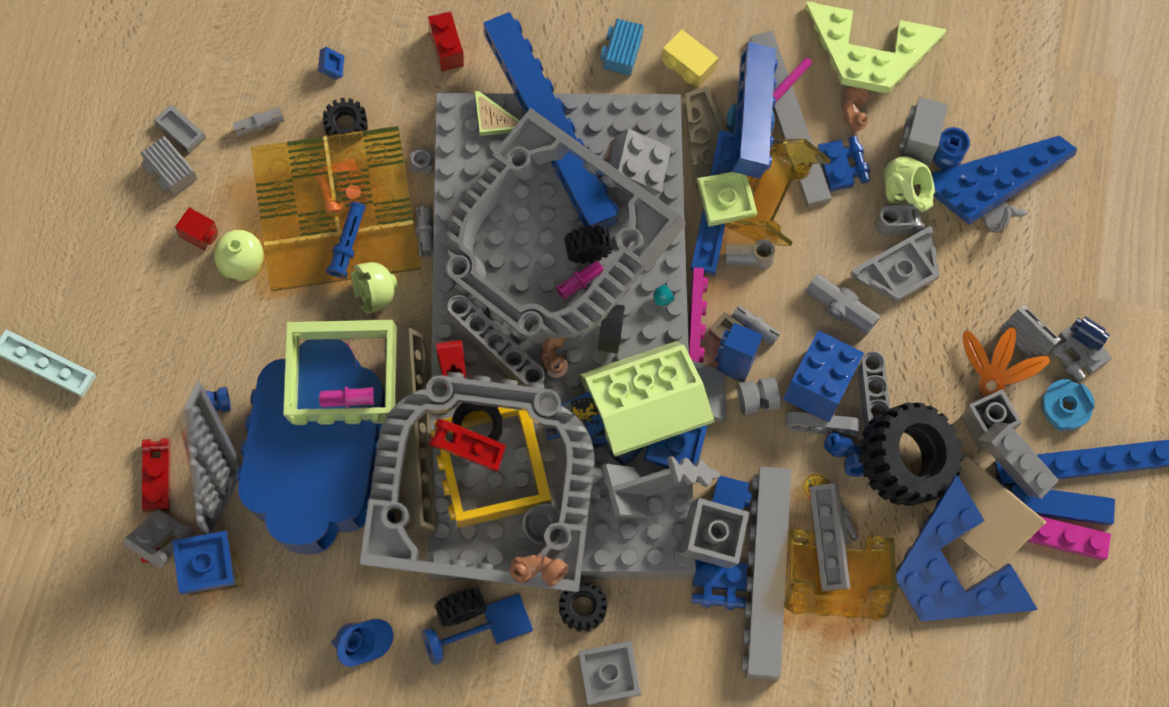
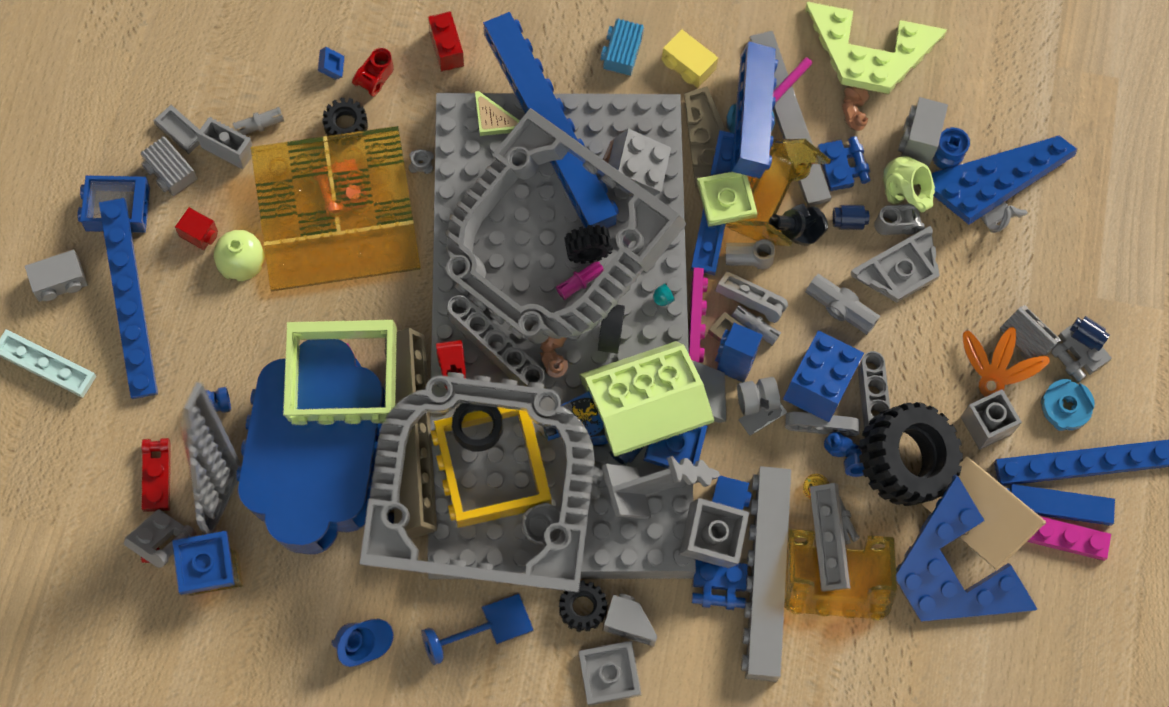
dark pink axle [319,387,374,408] -> none
blue pin [325,202,366,279] -> none
yellowish green cylinder [351,262,397,314] -> none
light grey pin [415,206,434,257] -> none
red plate [428,418,506,471] -> none
black tyre [434,587,487,627] -> none
nougat arm [510,555,569,587] -> none
light grey brick [978,422,1059,499] -> none
none -> light grey brick [25,250,88,302]
none -> blue window [78,175,150,233]
none -> blue plate [99,198,158,399]
none -> light grey brick [197,117,254,169]
none -> red piece [352,48,394,97]
none -> light grey slope [603,594,657,647]
none -> light grey plate [716,271,788,323]
none -> light grey sticker [738,403,787,436]
none -> black piece [768,204,828,246]
none -> dark blue brick [832,205,870,230]

